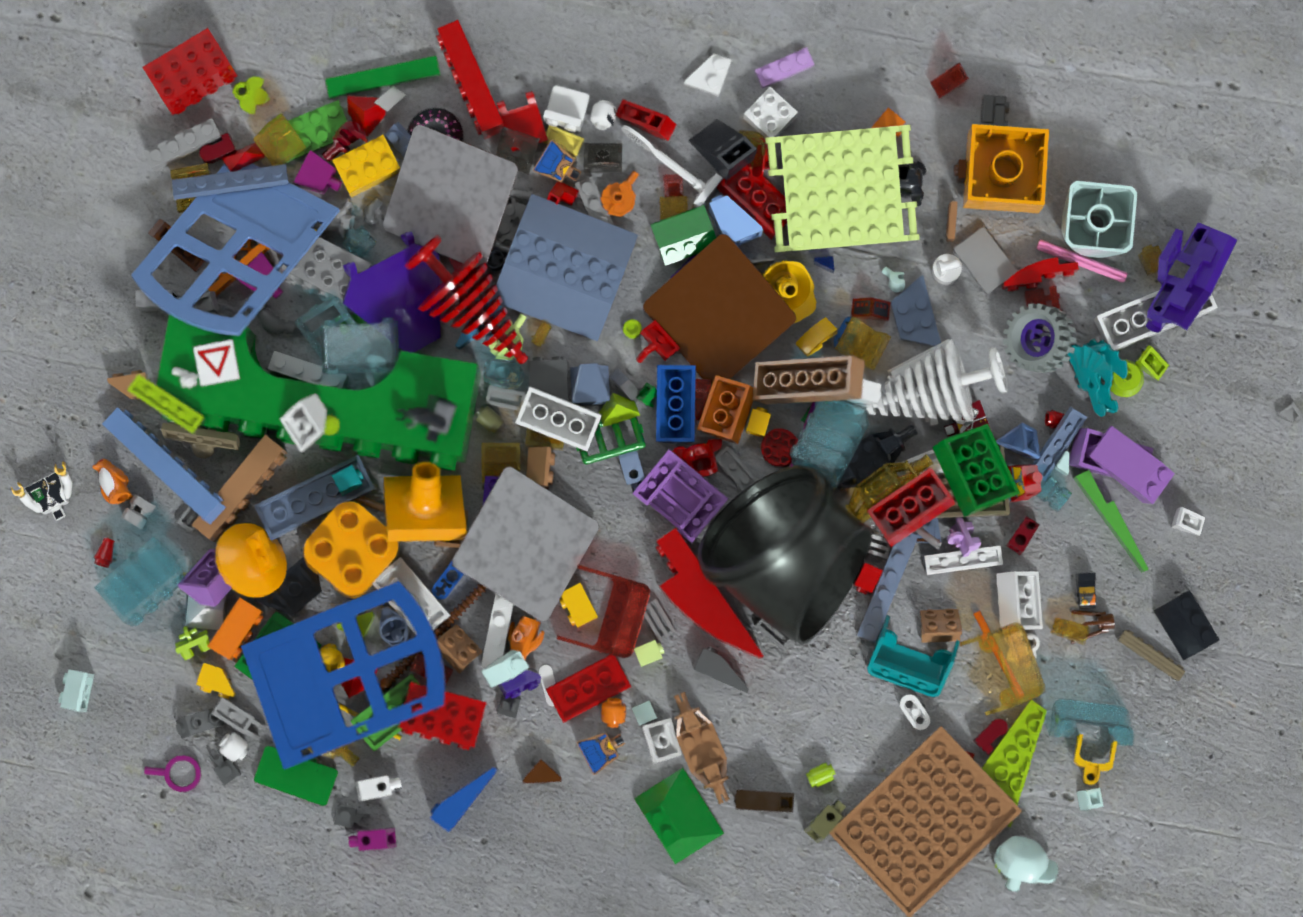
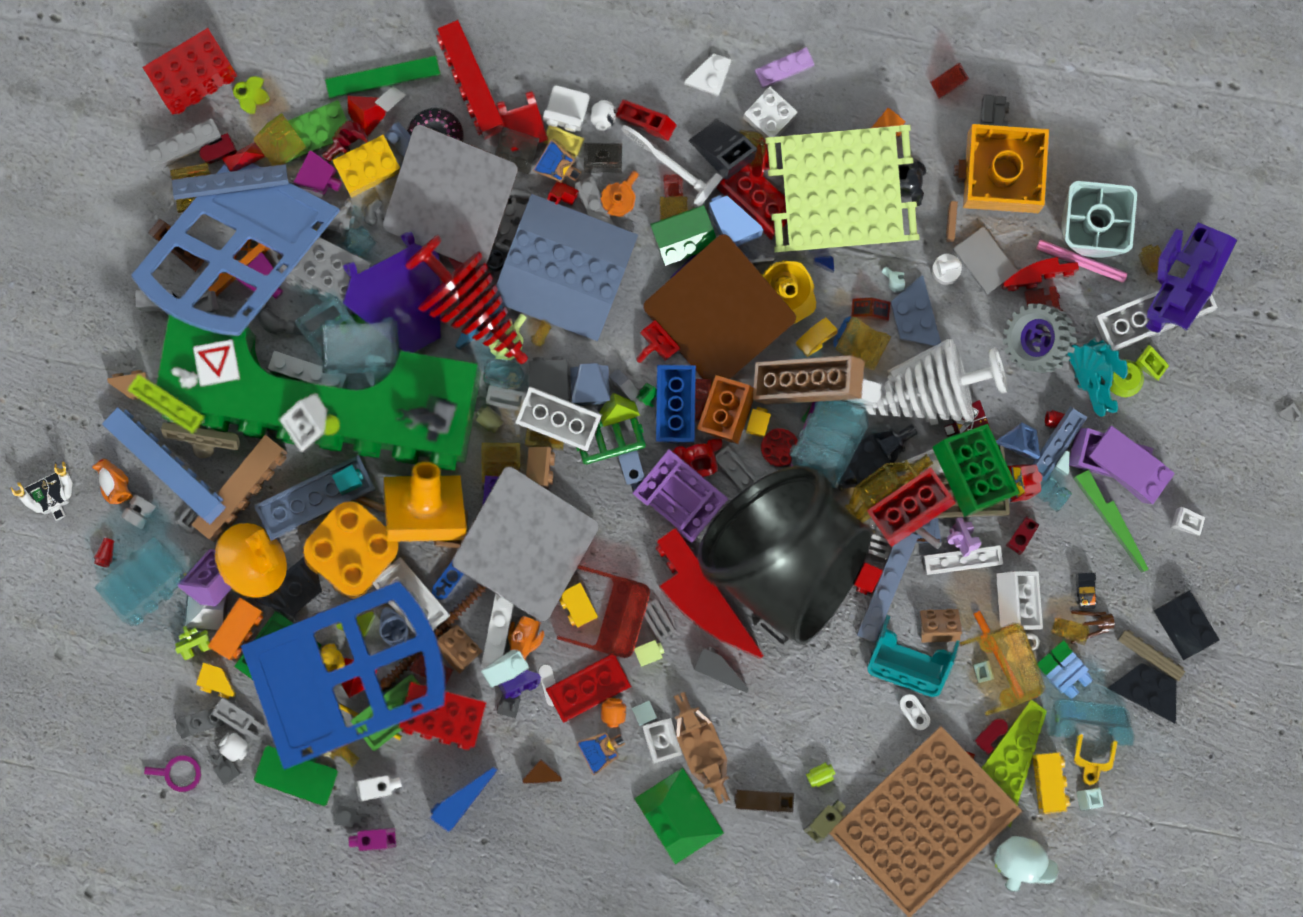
light aqua slope [59,669,95,712] -> none
lime tile [623,319,642,339] -> none
none -> light aqua slope [973,660,995,683]
none -> yellow brick [1032,752,1070,814]
none -> light blue hips [1034,640,1093,699]
none -> black wing [1108,663,1176,724]

